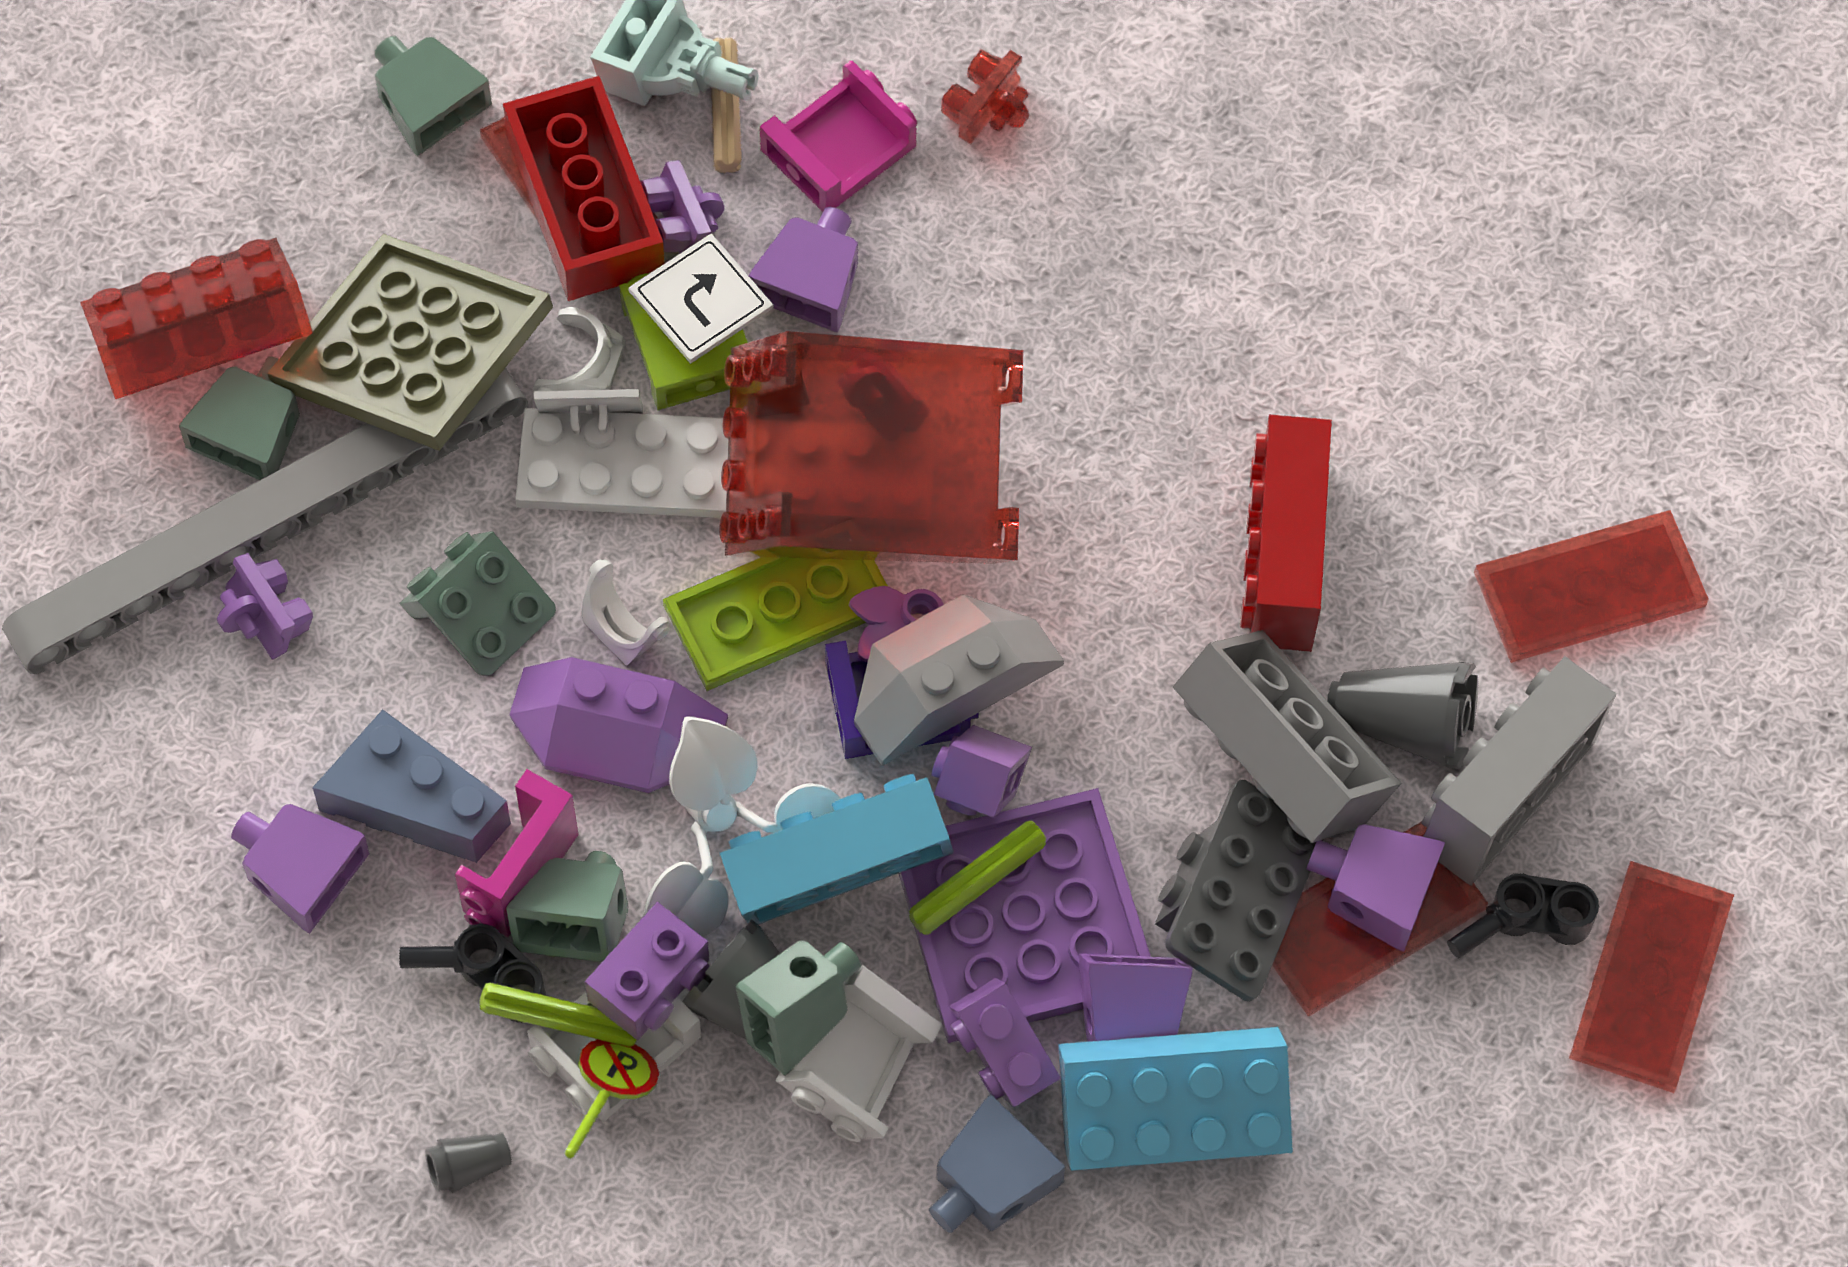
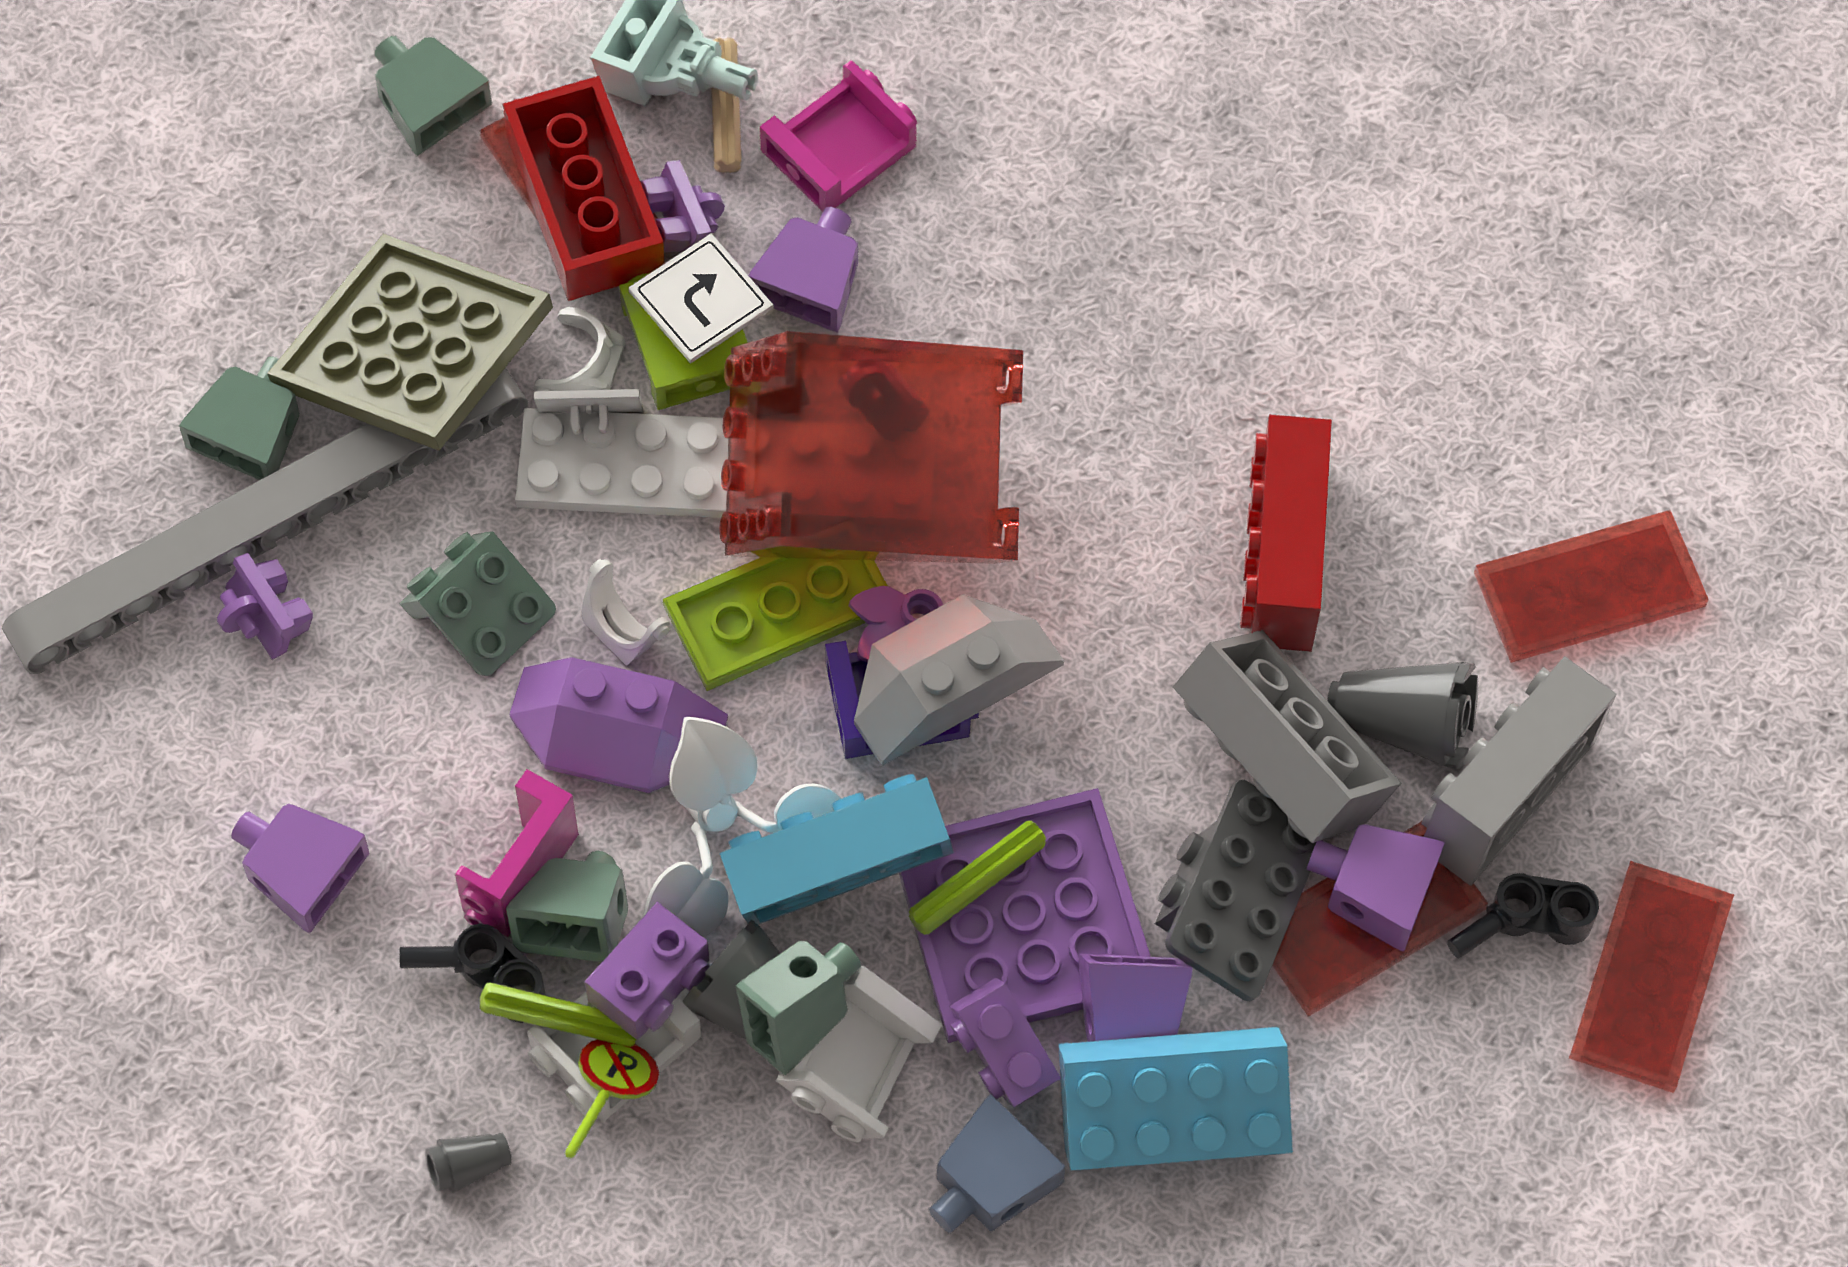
clear red brick [80,237,313,400] -> none
sand blue wedge [312,709,511,863] -> none
medium lavender brick [932,725,1032,818] -> none
clear red hips [941,49,1030,144] -> none

